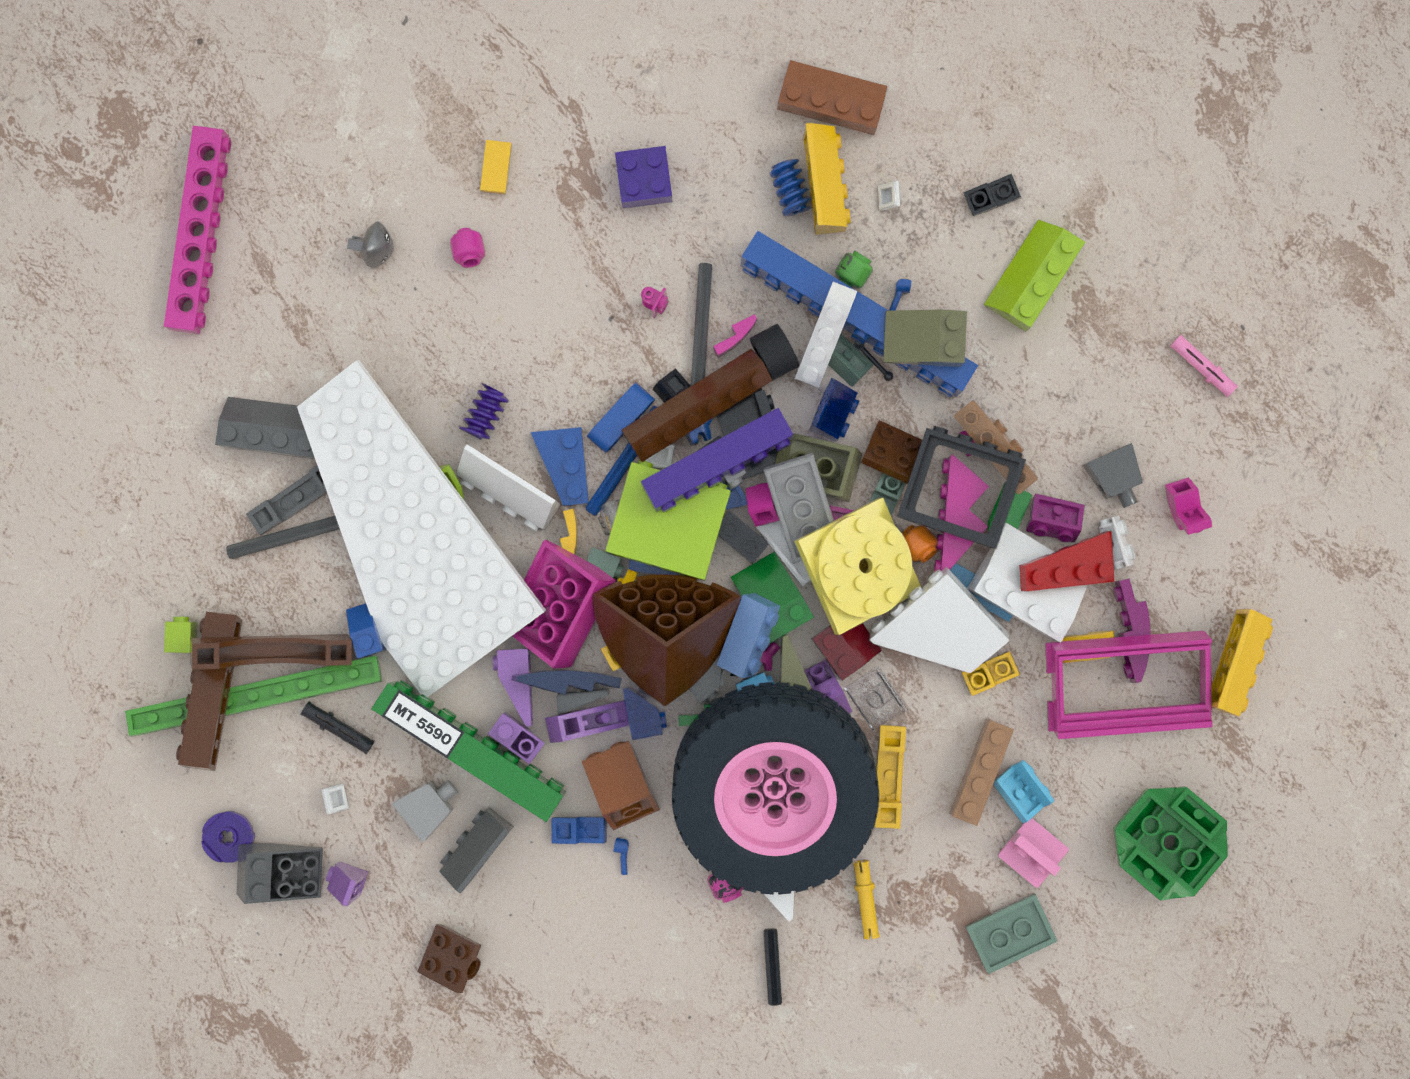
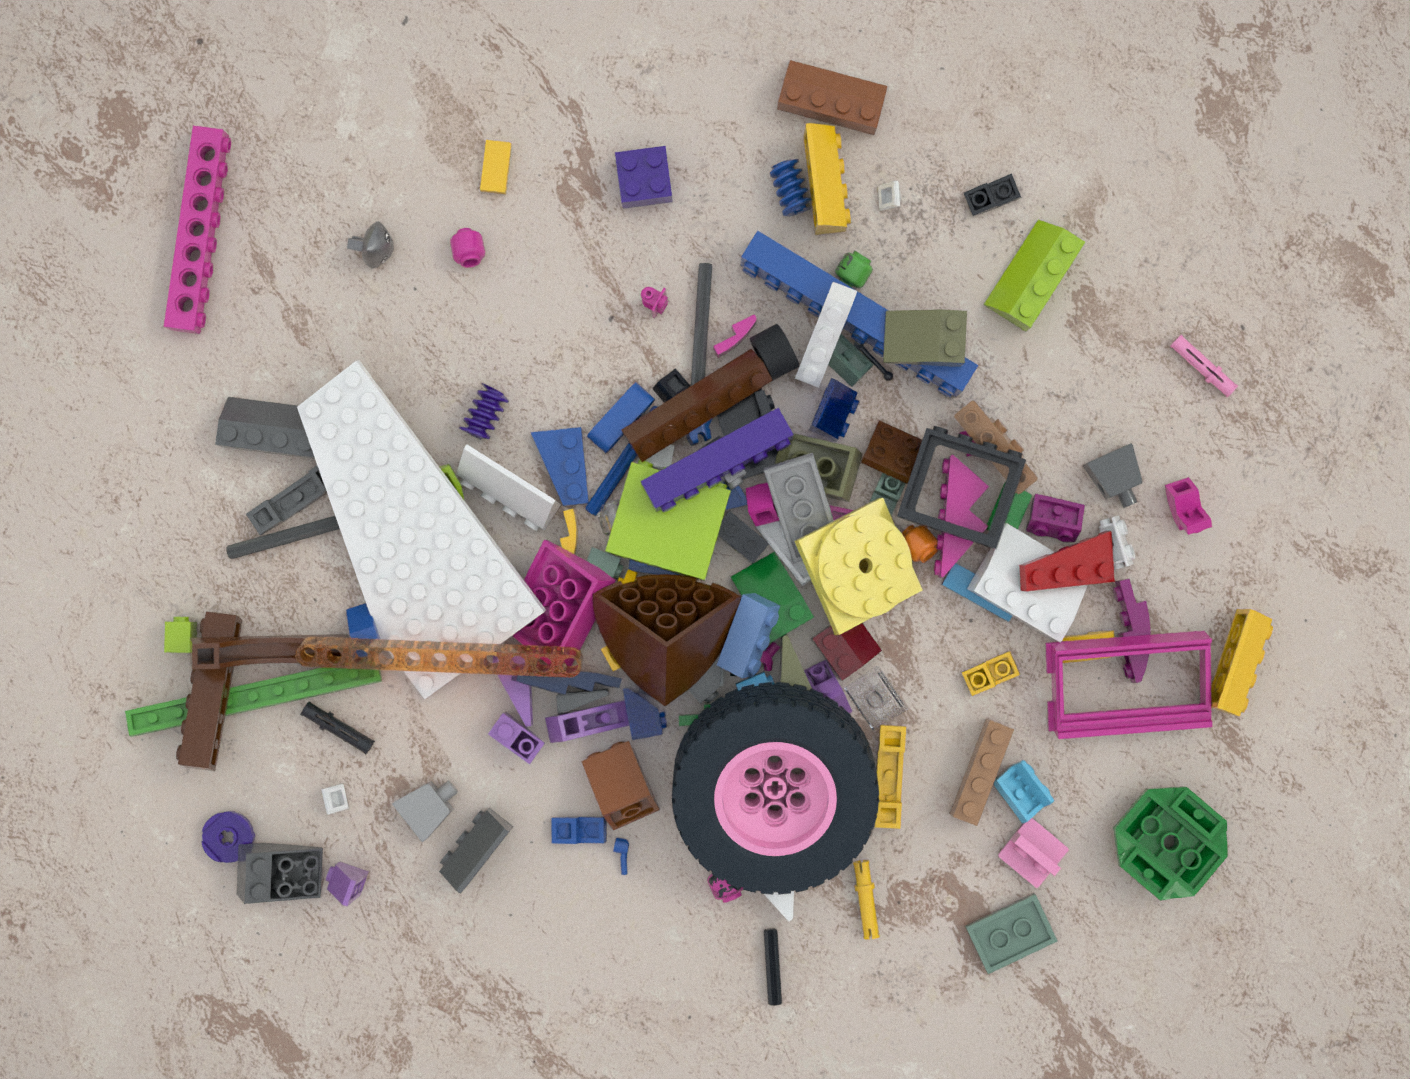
green brick [371,680,567,822] -> none
reddish brown plate [417,924,481,993] -> none
white slope [870,567,1010,673] -> none
blue hand [889,279,911,311] -> none
none -> clear orange beam [295,637,583,678]

